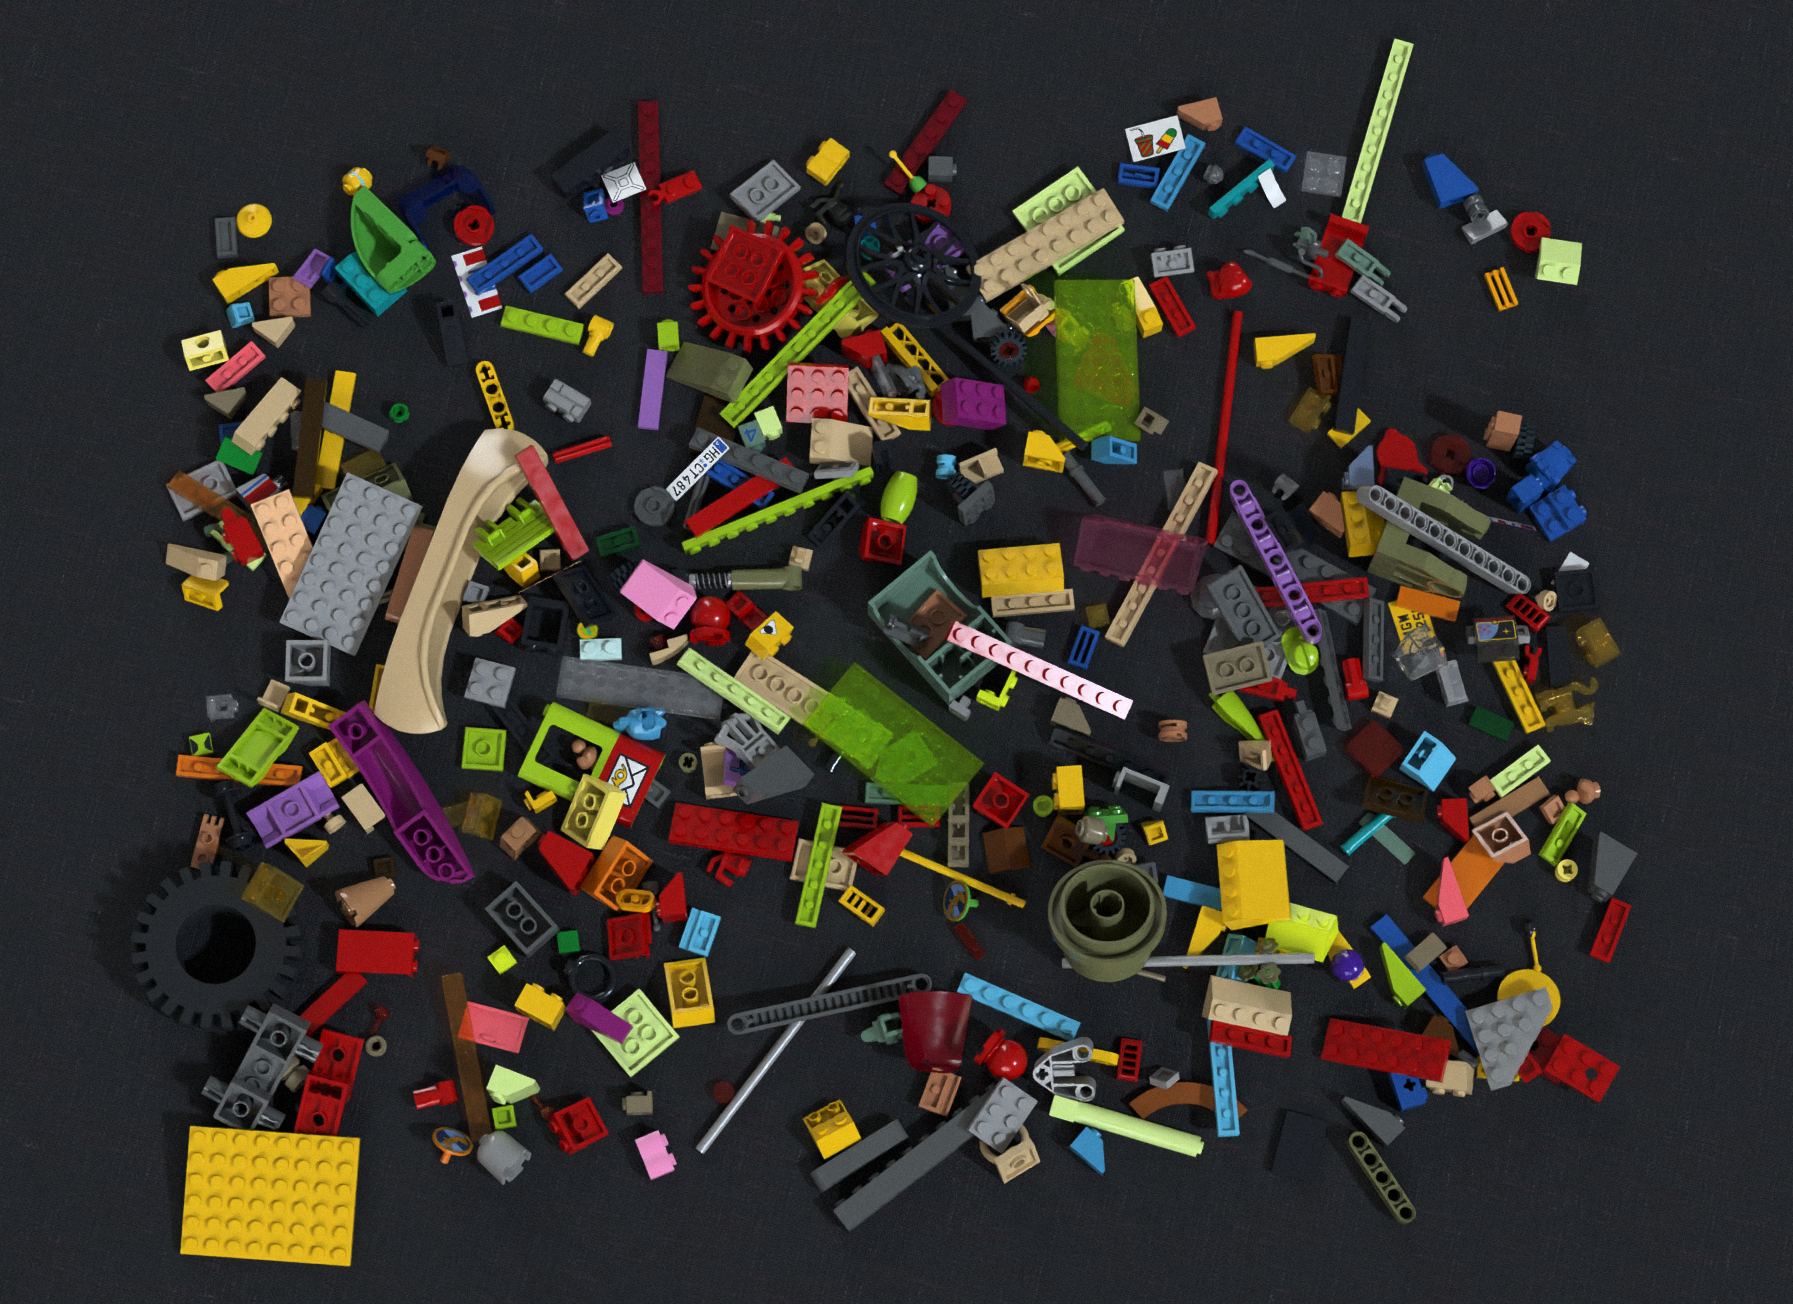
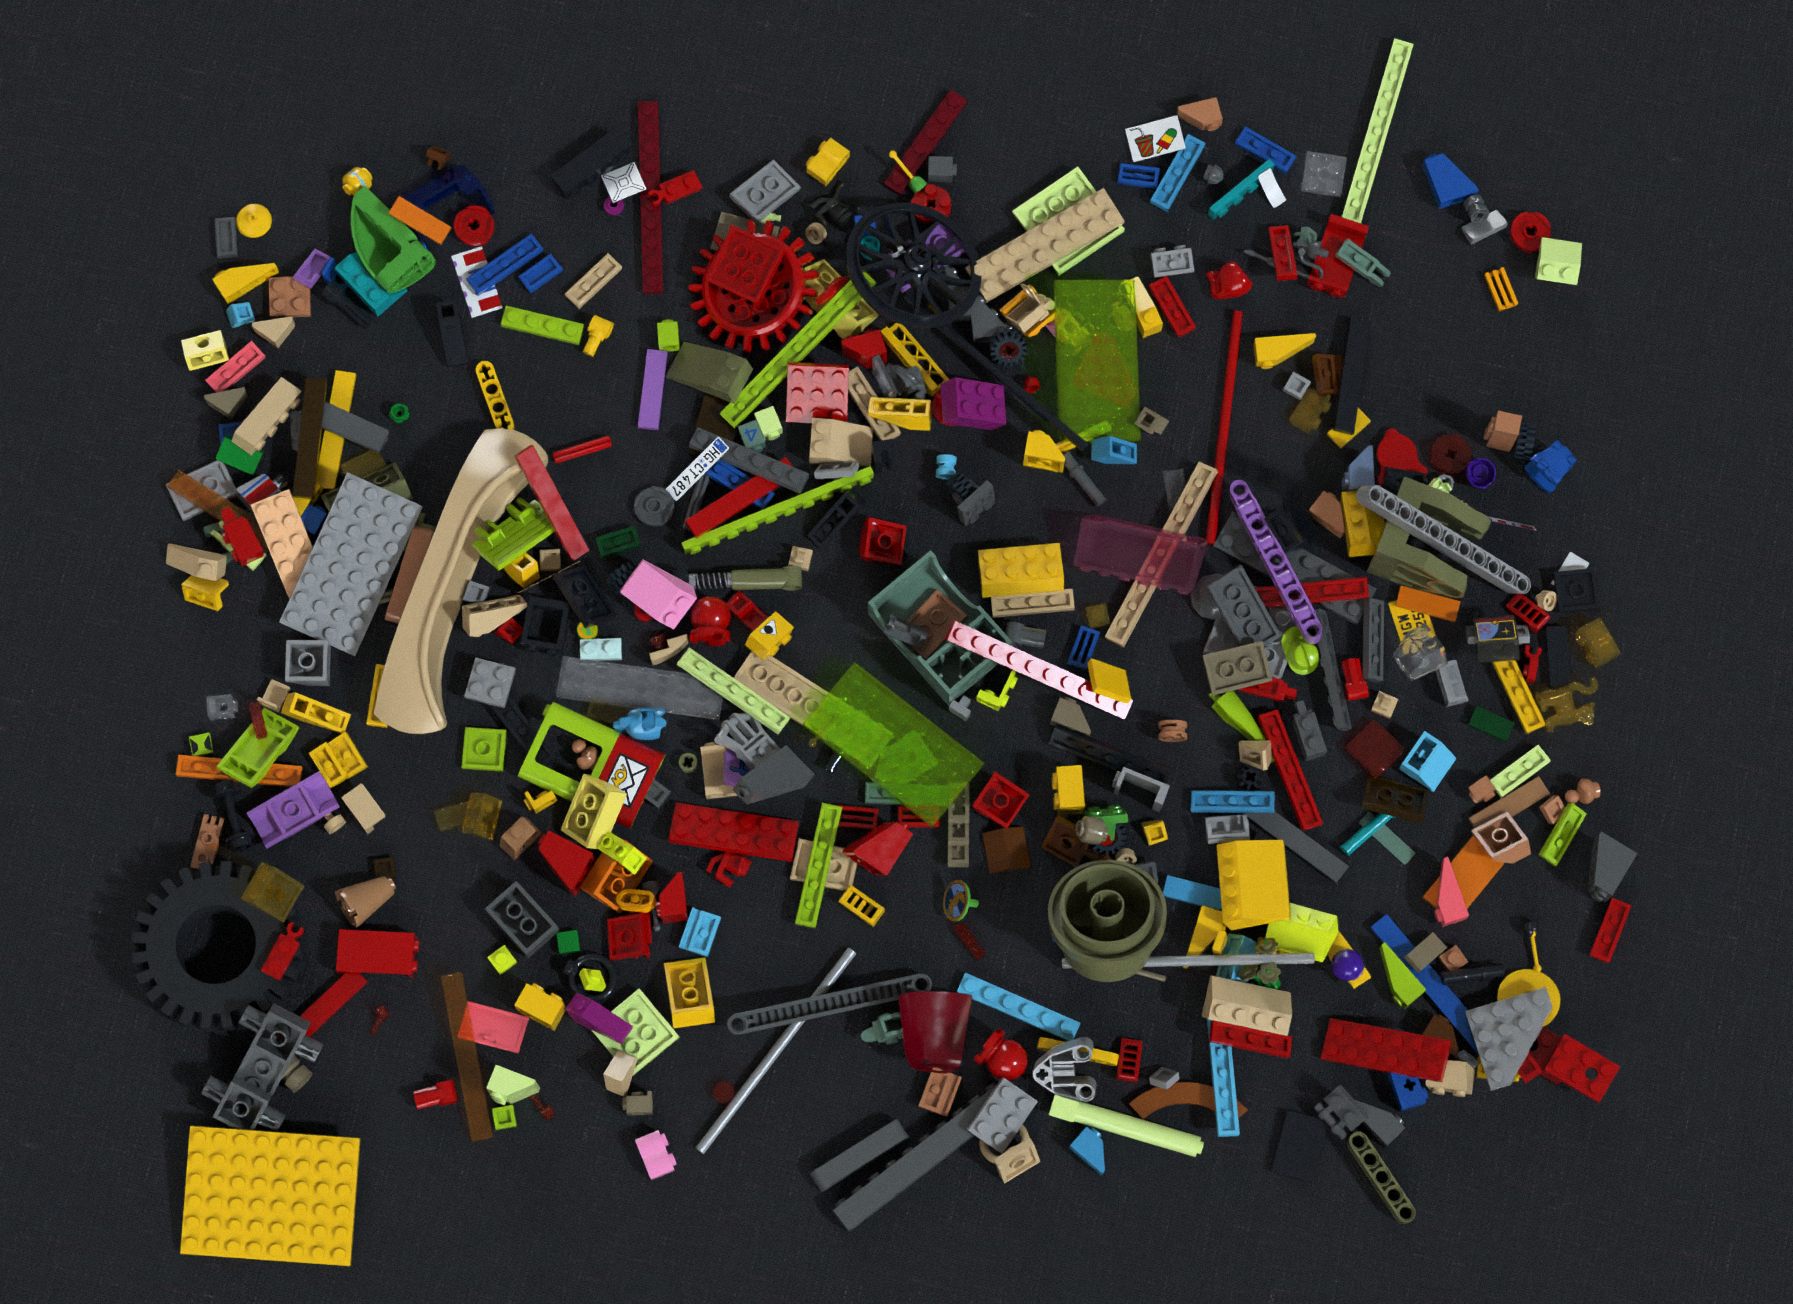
yellow slope [285,839,329,868] -> none
red bracket [294,1029,365,1136] -> none
magenta slope [328,700,475,884] -> none
dark tan plate [366,1035,387,1057] -> none
shield [432,1127,473,1164] -> none
light grey cylinder [477,1131,531,1185] -> none
light grey brick [543,379,591,423] -> none
red plate [549,1097,609,1155] -> none
blue bracket [583,188,608,223] -> none
yellow slope [803,1099,862,1159] -> none
lime piece [880,471,917,525] -> none
yellow bar [900,849,1026,909] -> none
tan panel [958,448,1004,484] -> none
lime tile [1033,795,1054,817] -> none
light grey tile [1272,474,1299,500] -> none
light grey hinge [1351,275,1407,322] -> none
red slope [1436,798,1469,843] -> none
blue brick [1506,474,1544,514] -> none
blue plate [1528,485,1587,543] -> none
light yellow wheel [1555,859,1578,883] -> none
none -> clear red axle [249,701,267,739]
none -> red plate [261,922,304,981]
none -> orange tile [389,196,451,245]
none -> neon yellow plate [579,968,606,992]
none -> neon yellow bracket [597,831,647,875]
none -> tan slope [603,1050,638,1097]
none -> yellow tile [1087,658,1131,704]
none -> yellow tile [1212,930,1228,955]
none -> red plate [1268,225,1297,281]
none -> light grey plate [1283,372,1311,401]
none -> dark grey plate [1314,1084,1369,1140]

